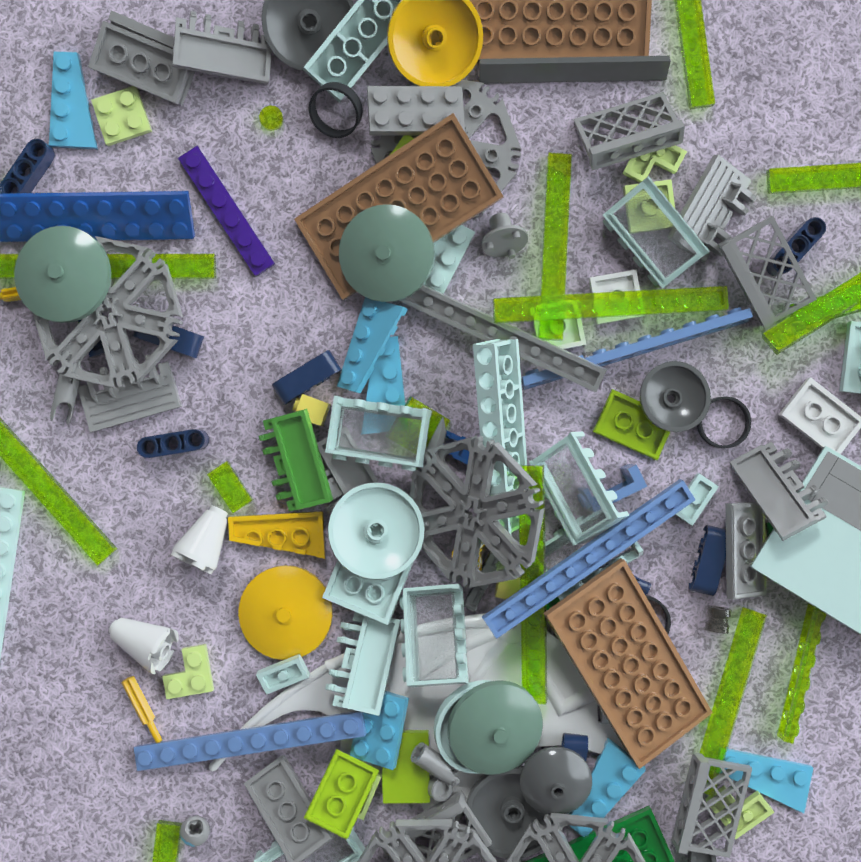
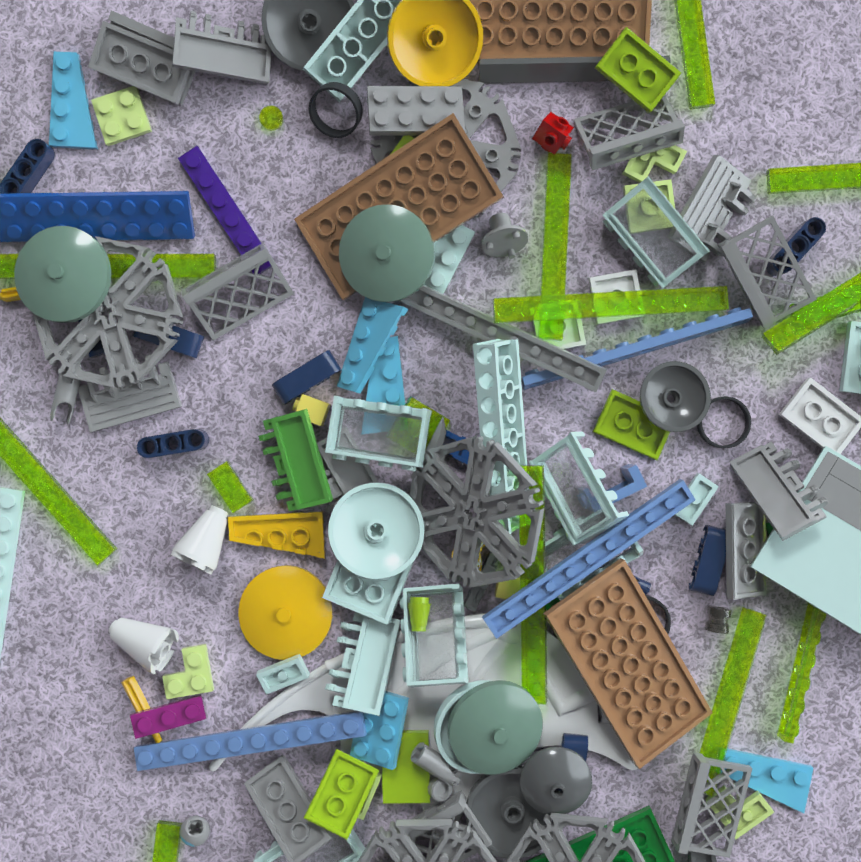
medium azure wing [569,738,646,837] -> none
none -> magenta plate [130,695,207,739]
none -> light grey fence [182,242,294,341]
none -> lime cone [407,597,431,631]
none -> red brick [532,112,574,155]
none -> lime tile [595,27,681,113]

